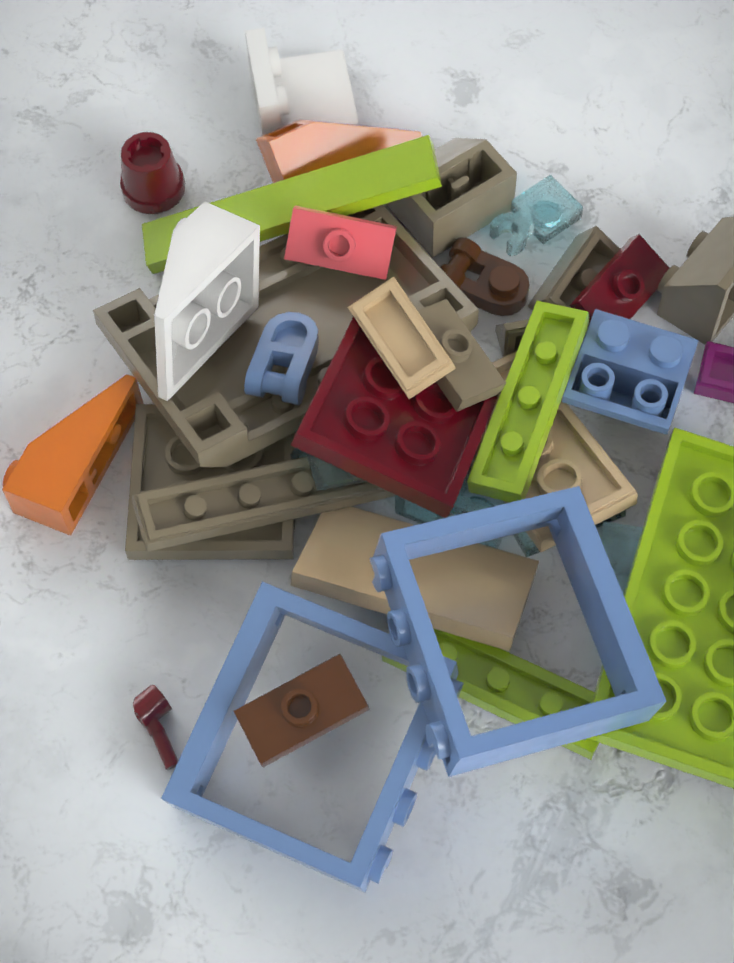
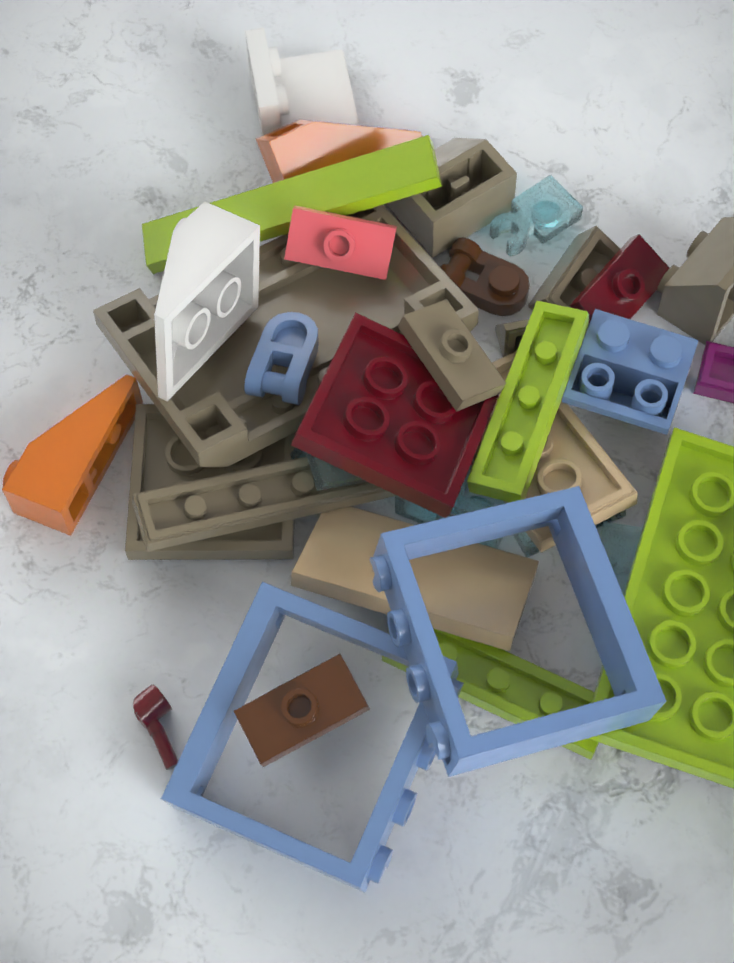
dark red piece [120,132,185,214] -> none
tan tile [348,277,456,399] -> none

